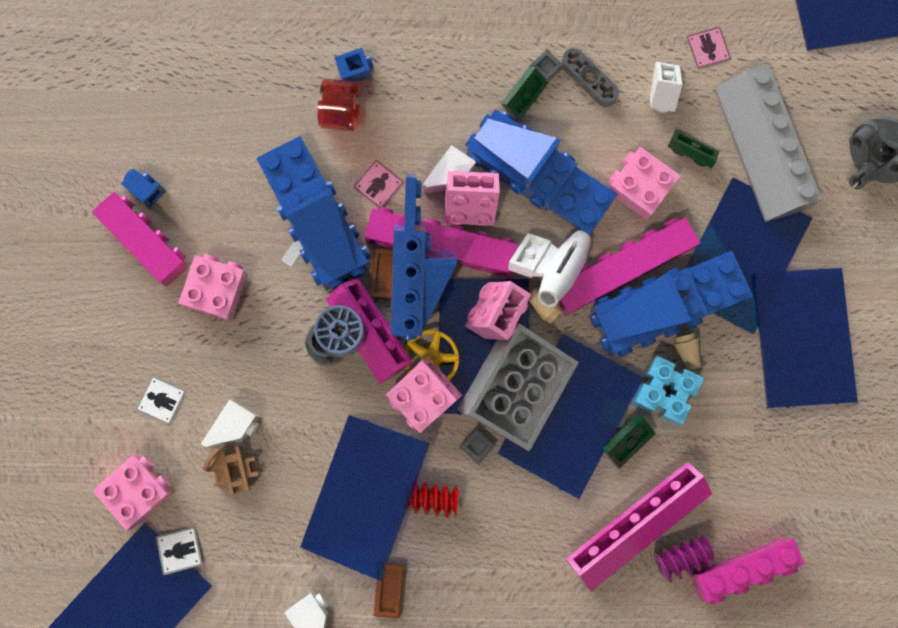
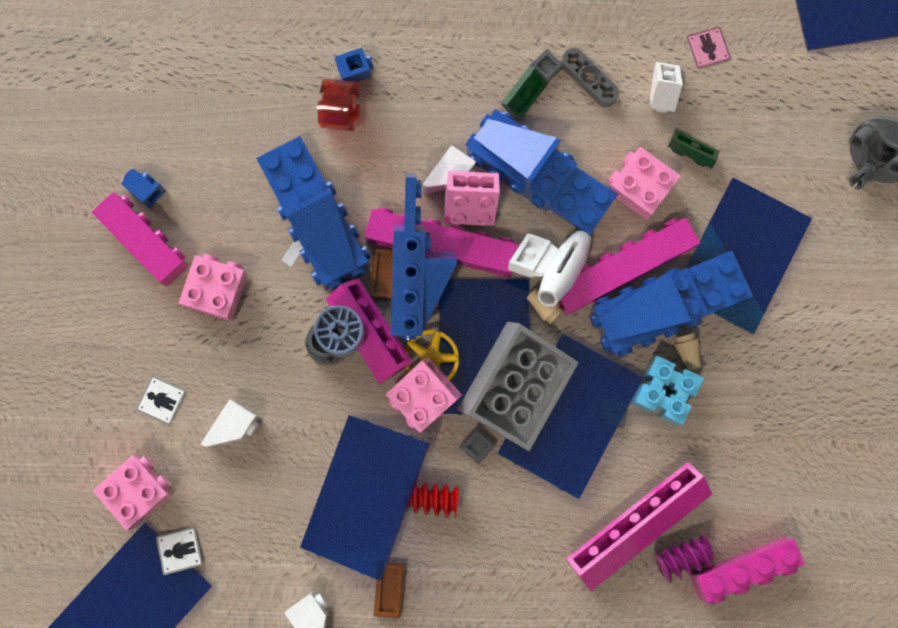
medium nougat piece [203,445,259,495] -> none
clear pink sticker [353,160,404,207] -> none
bright pink brick [465,281,531,340] -> none
dark green plate [602,414,656,469] -> none
light grey slope [714,64,822,222] -> none
clear blue piece [753,268,858,408] -> none

